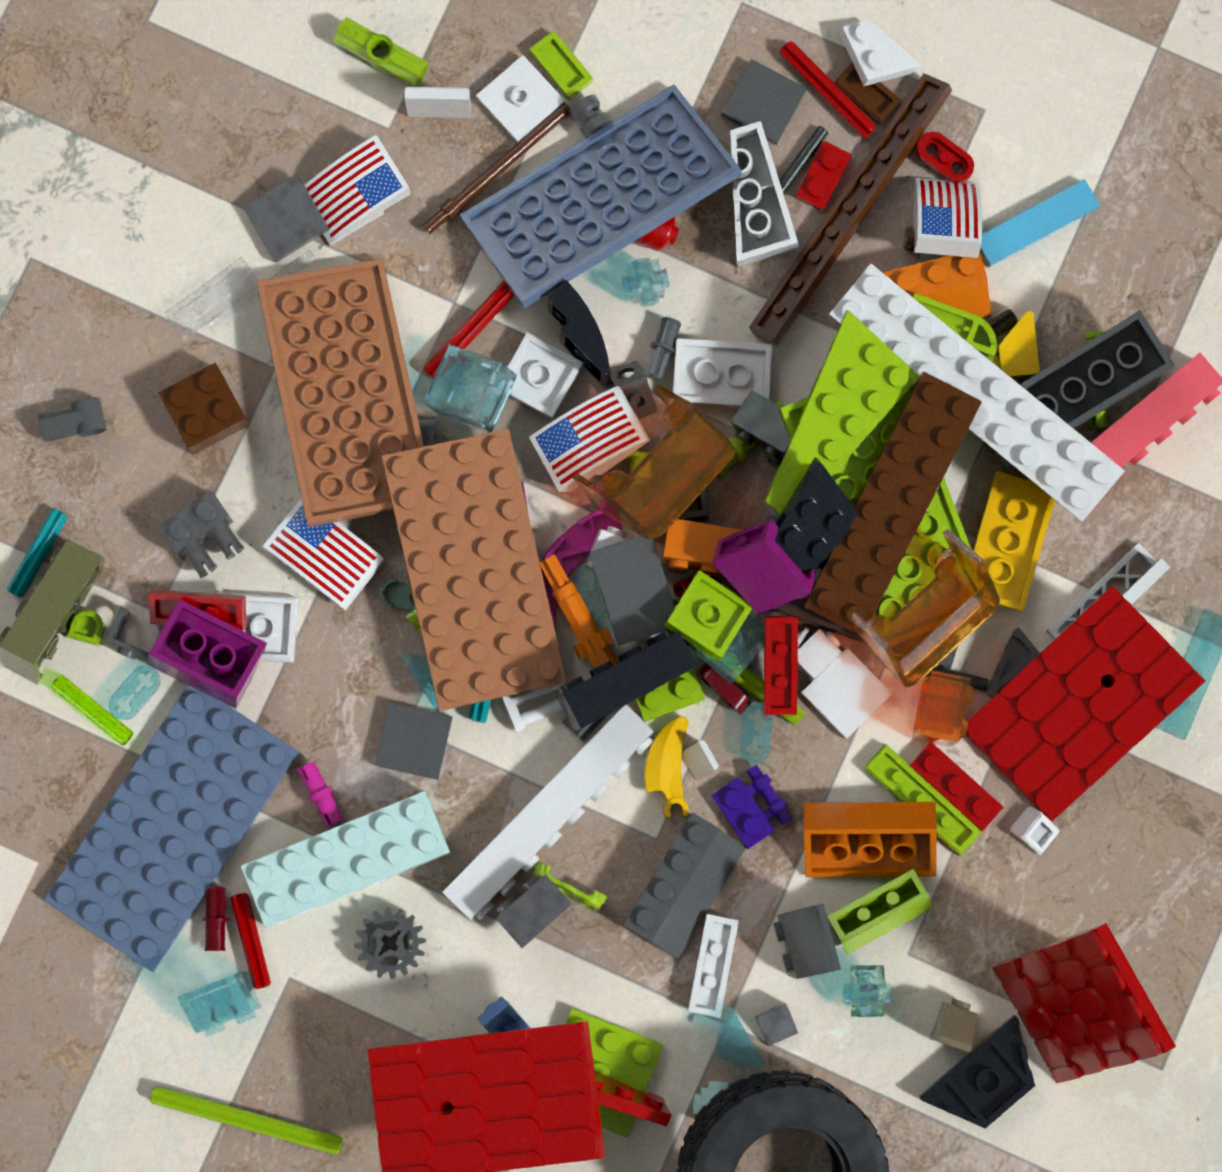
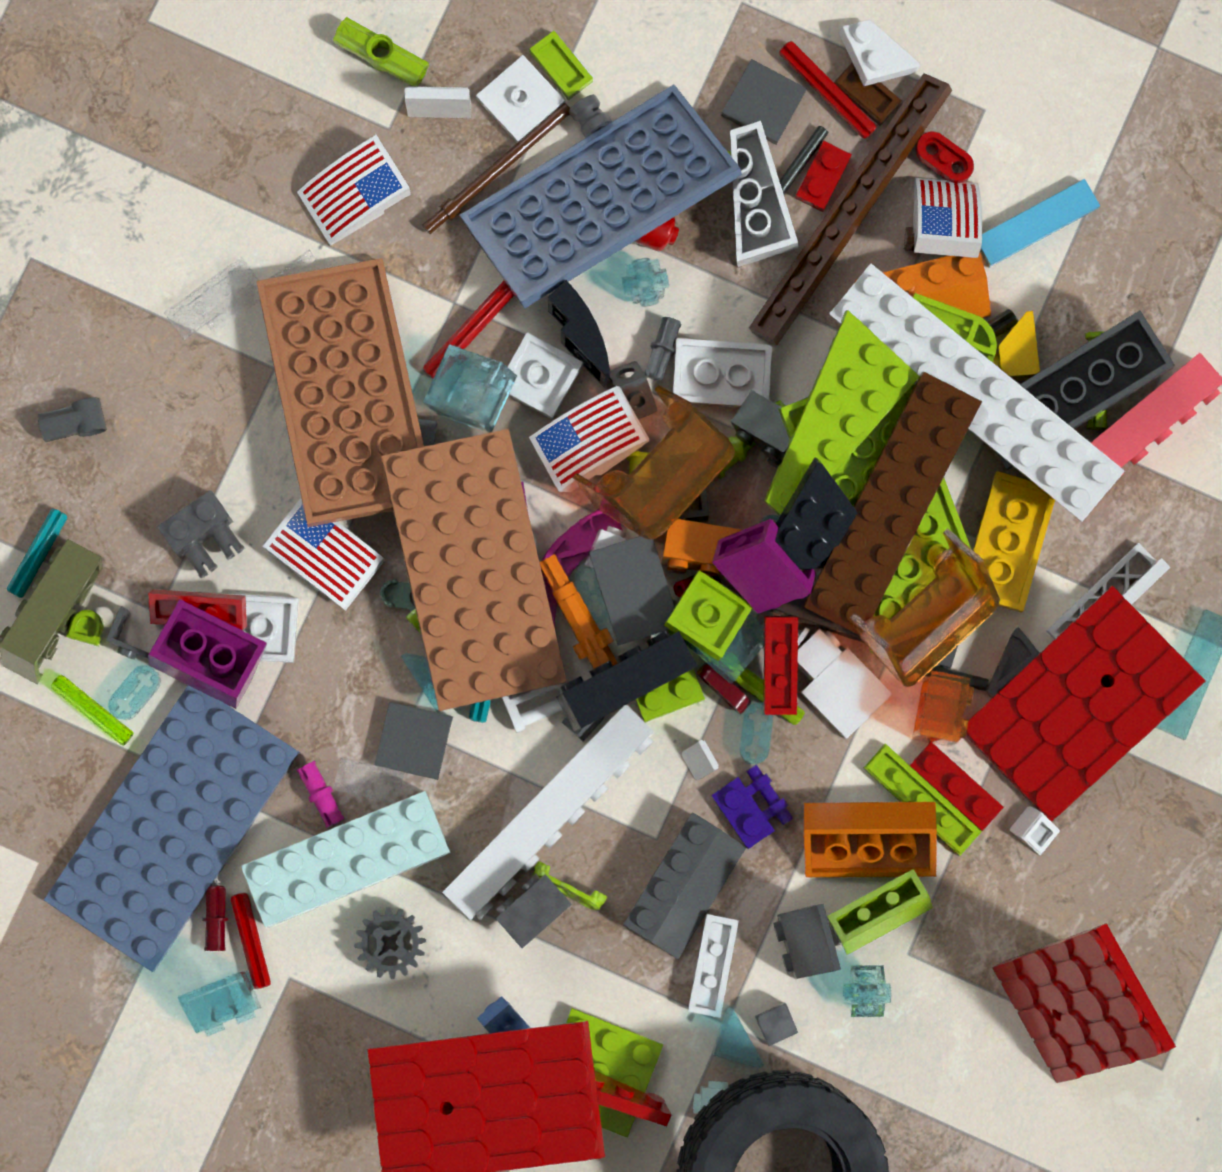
lime axle [150,1086,343,1154] -> none
reddish brown brick [158,362,250,455] -> none
flat silver tile [243,174,330,263] -> none
yellow piece [644,716,689,818] -> none
black wing [918,1015,1035,1129] -> none
dark tan slope [930,998,978,1053] -> none

